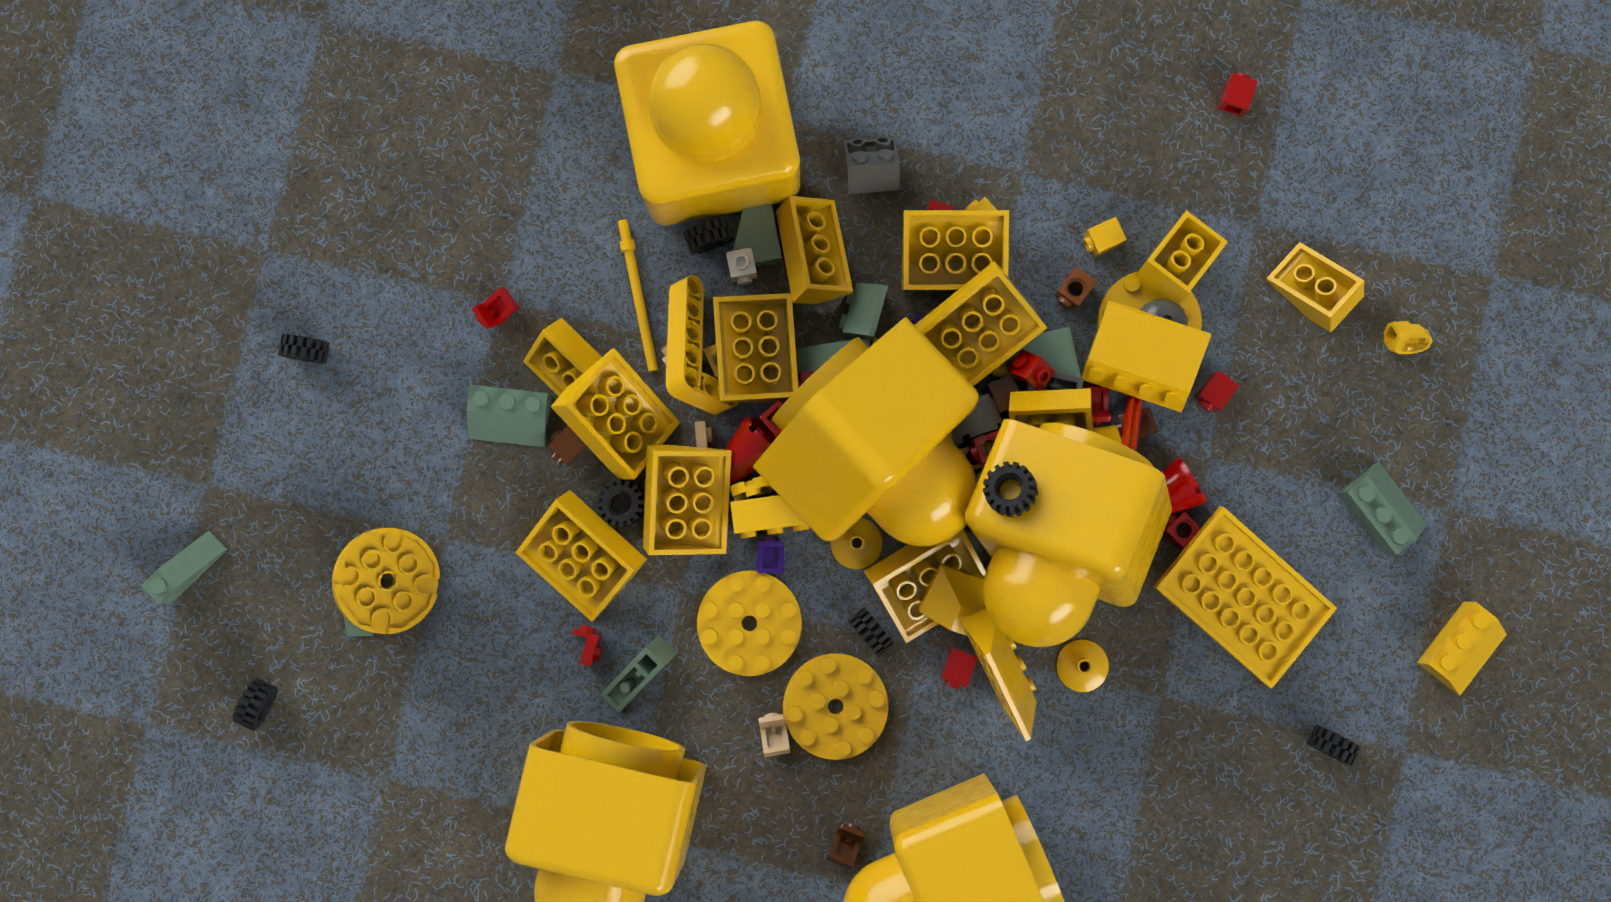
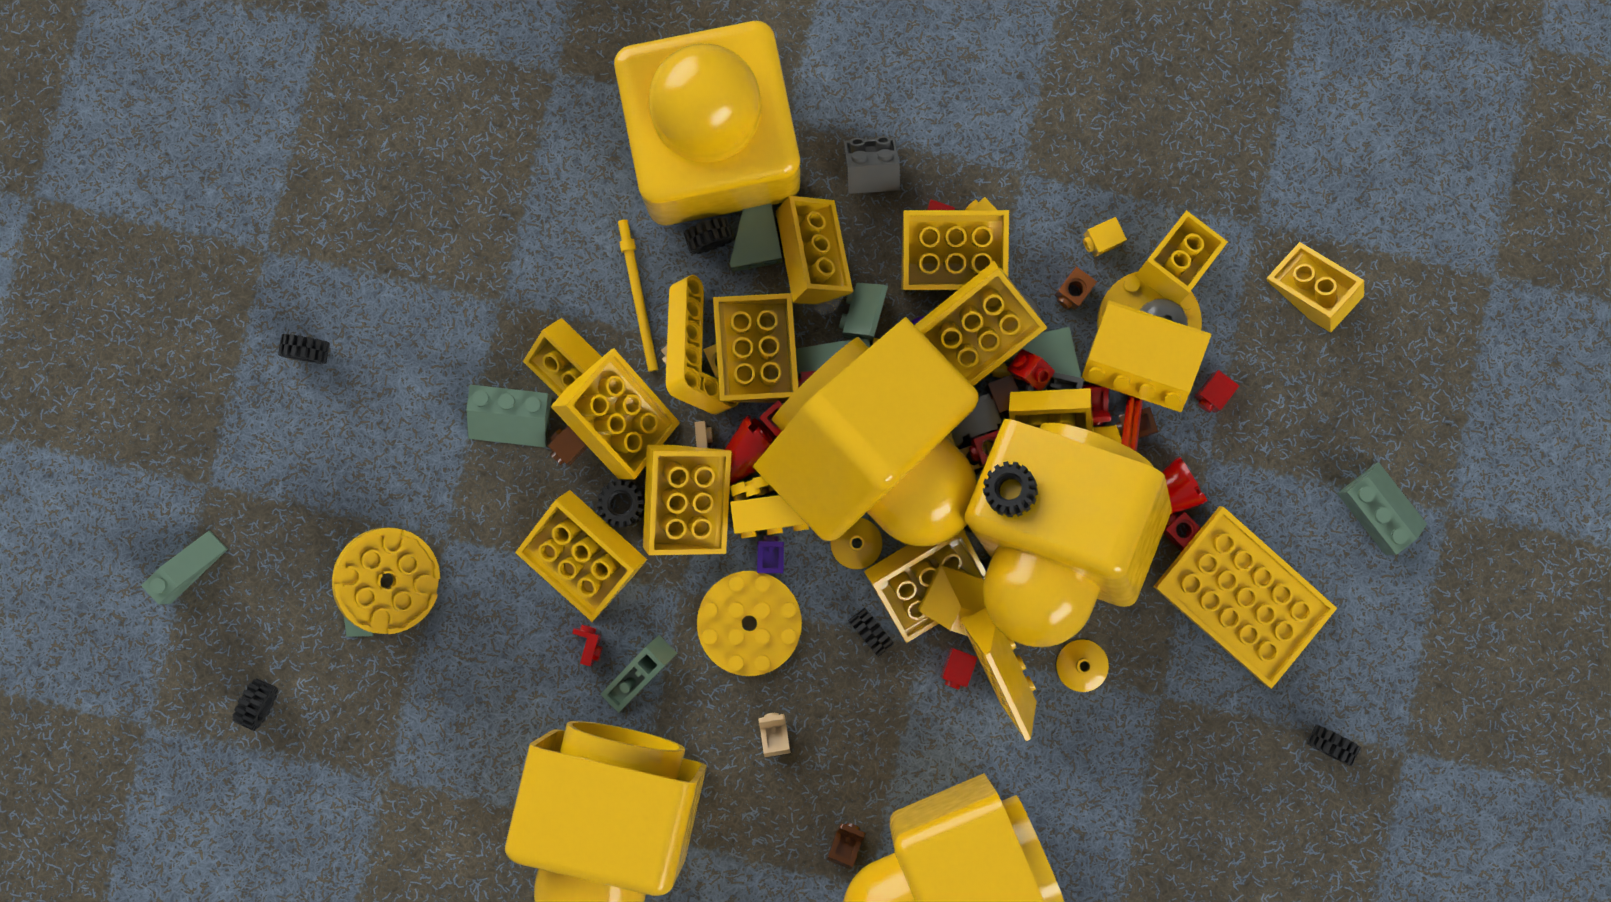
red bracket [472,287,520,329] -> none
white bracket [726,248,757,285] -> none
yellow plate [783,653,888,760] -> none
red brick [1218,73,1258,117] -> none
yellow rock [1383,321,1433,354] -> none
yellow slope [1417,601,1507,696] -> none

